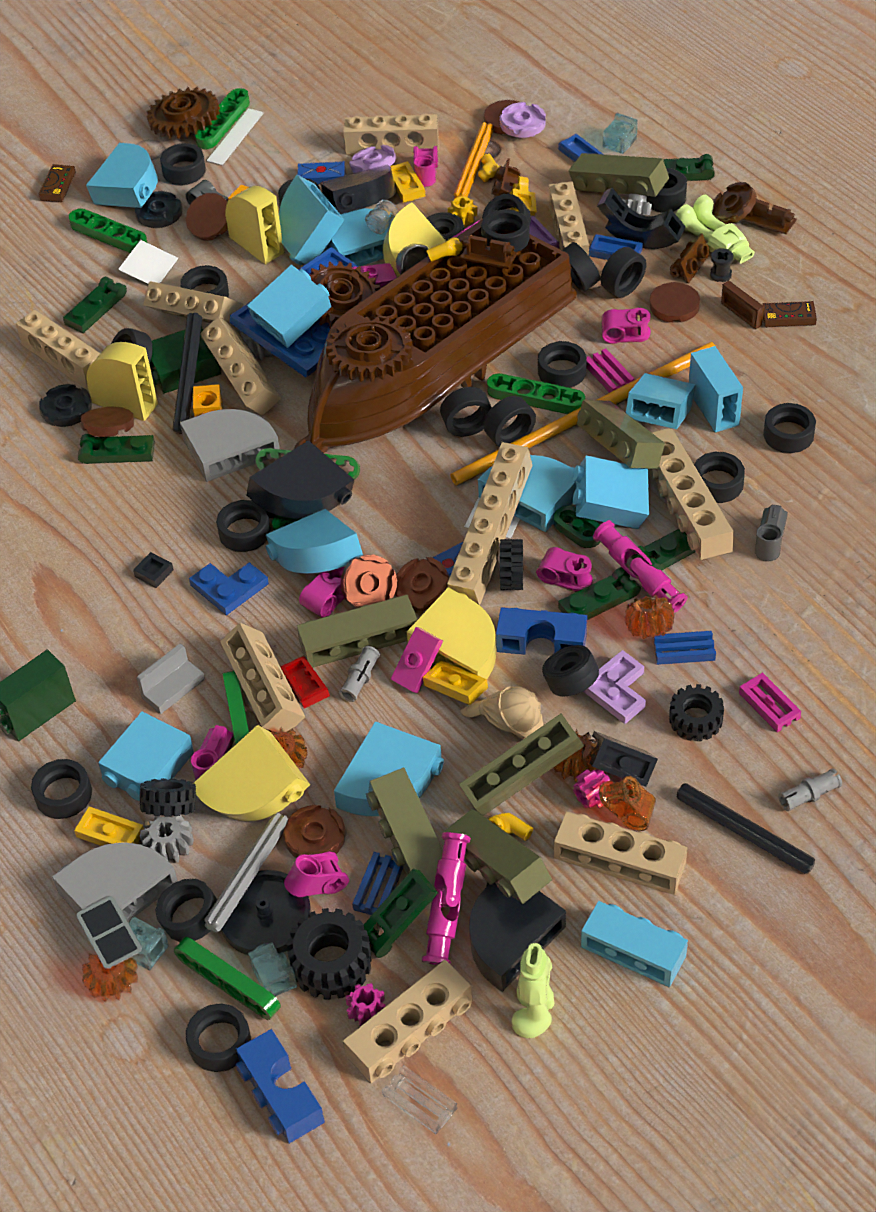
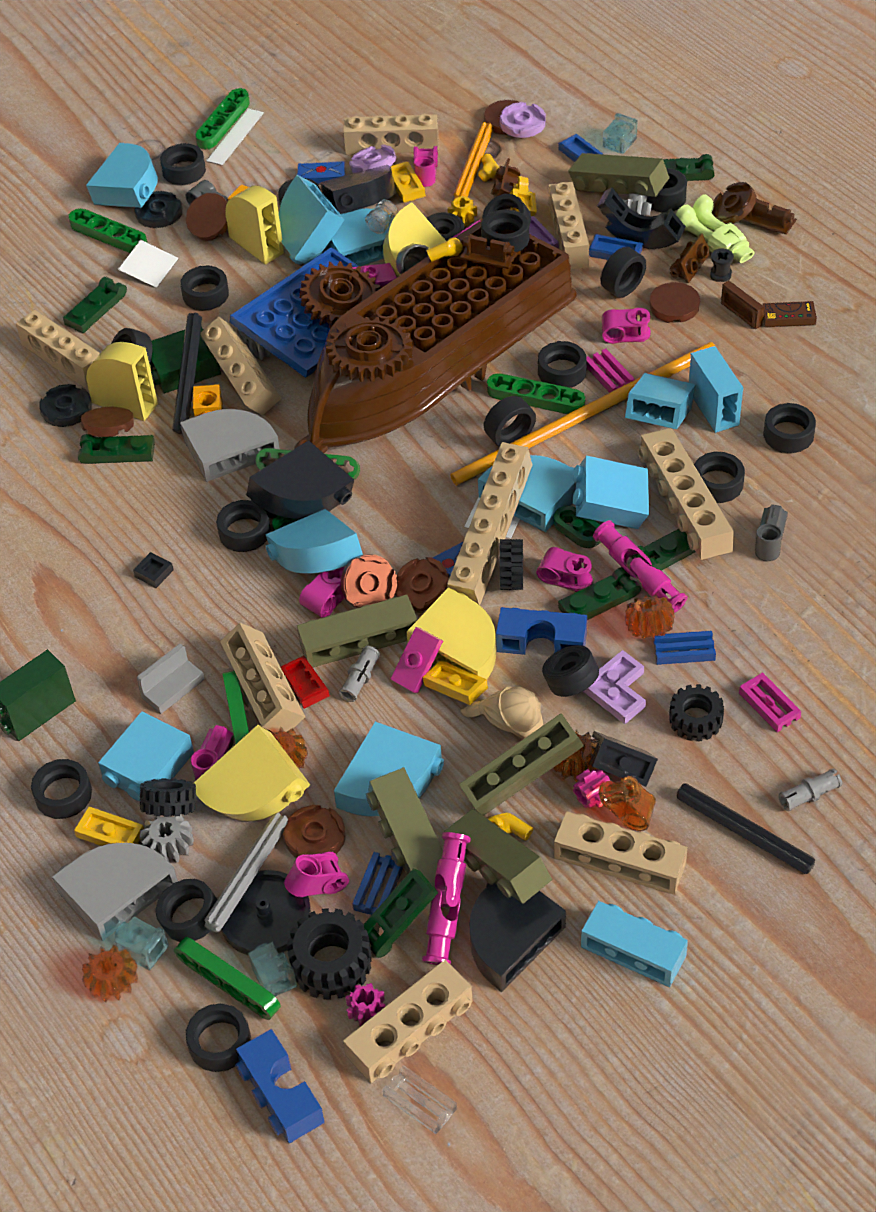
reddish brown tile [39,164,76,202] -> none
black sticker [76,896,142,968] -> none
tan brick [143,281,243,329] -> none
reddish brown gear [146,87,220,139] -> none
blue plate [189,562,269,615] -> none
medium azure brick [247,264,331,348] -> none
black tyre [440,387,492,437] -> none
yellowish green piece [512,943,554,1038] -> none
black tyre [562,242,600,292] -> none
olive brick [577,400,665,469] -> none

